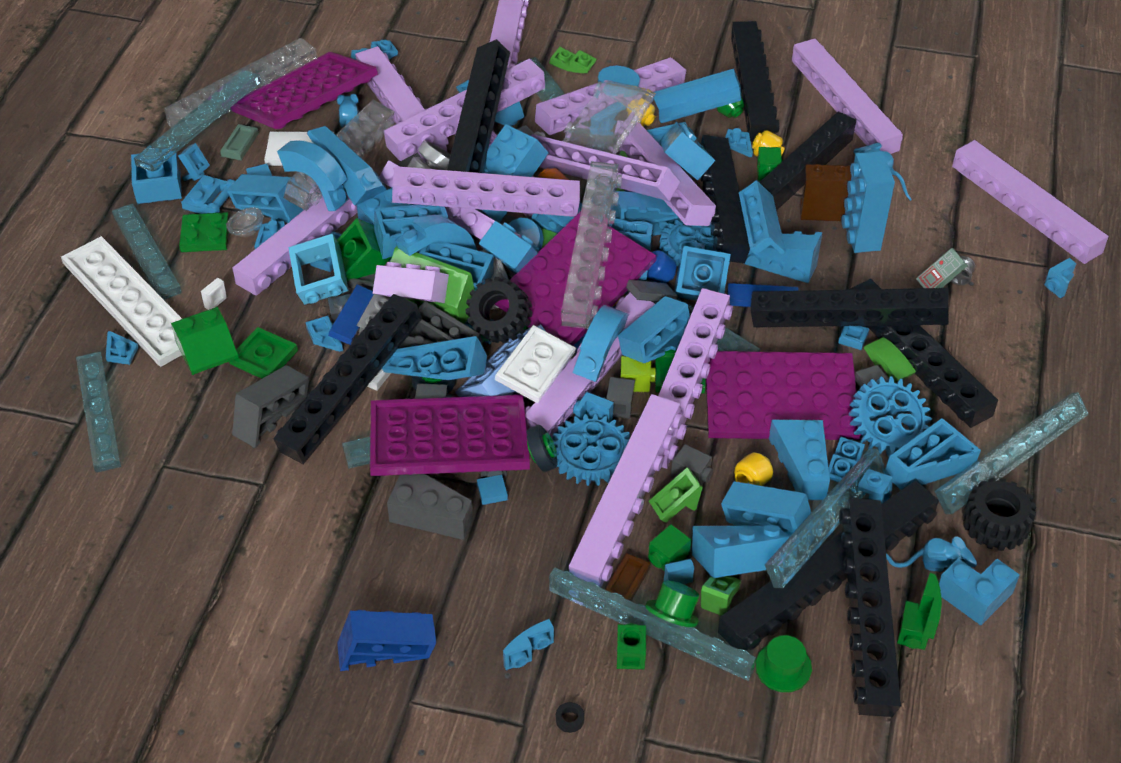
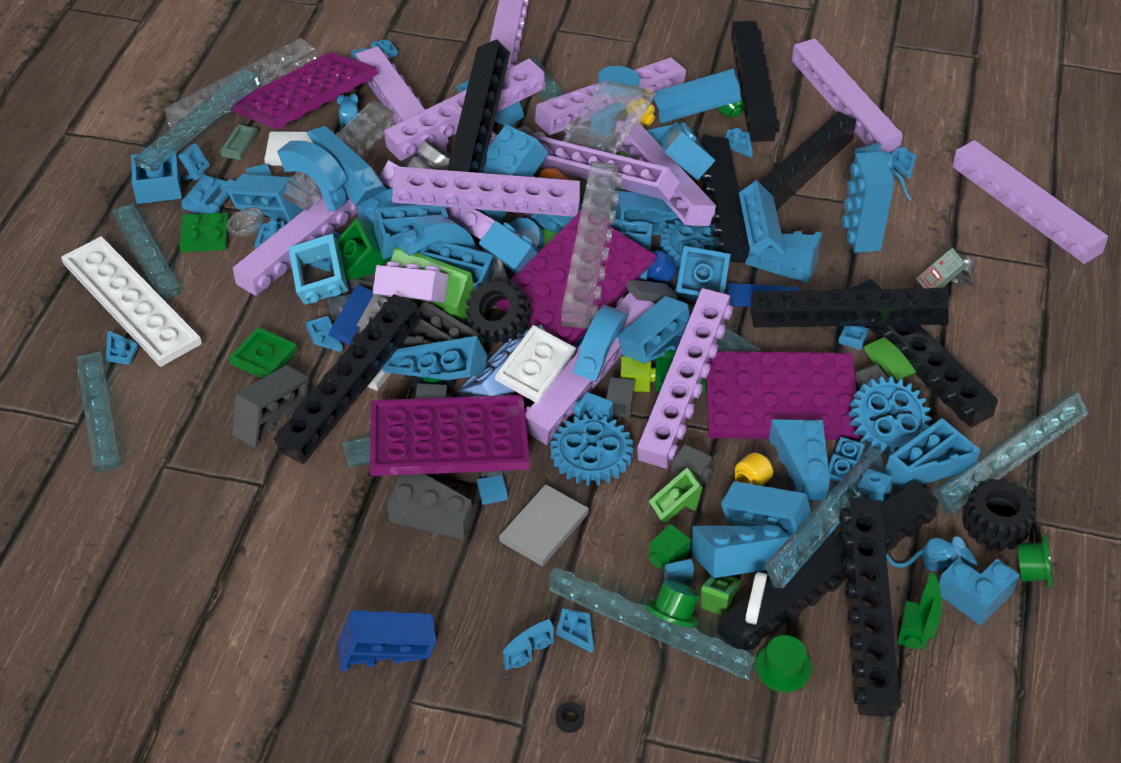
green slope [171,307,239,375] -> none
white tile [201,278,227,310] -> none
black wheel [526,425,558,472] -> none
bright green slope [549,47,597,73] -> none
lavender brick [569,394,683,589] -> none
reddish brown tile [603,553,651,608] -> none
green brick [617,623,646,670] -> none
yellow head [751,130,785,157] -> none
green brick [757,147,782,181] -> none
reddish brown panel [800,164,851,221] -> none
dark azure bracket [1044,258,1076,298] -> none
none -> light grey tile [499,484,589,567]
none -> dark azure piece [556,608,594,653]
none -> white tile [745,572,767,625]
none -> dark azure piece [891,147,917,179]
none -> green piece [1018,534,1053,589]

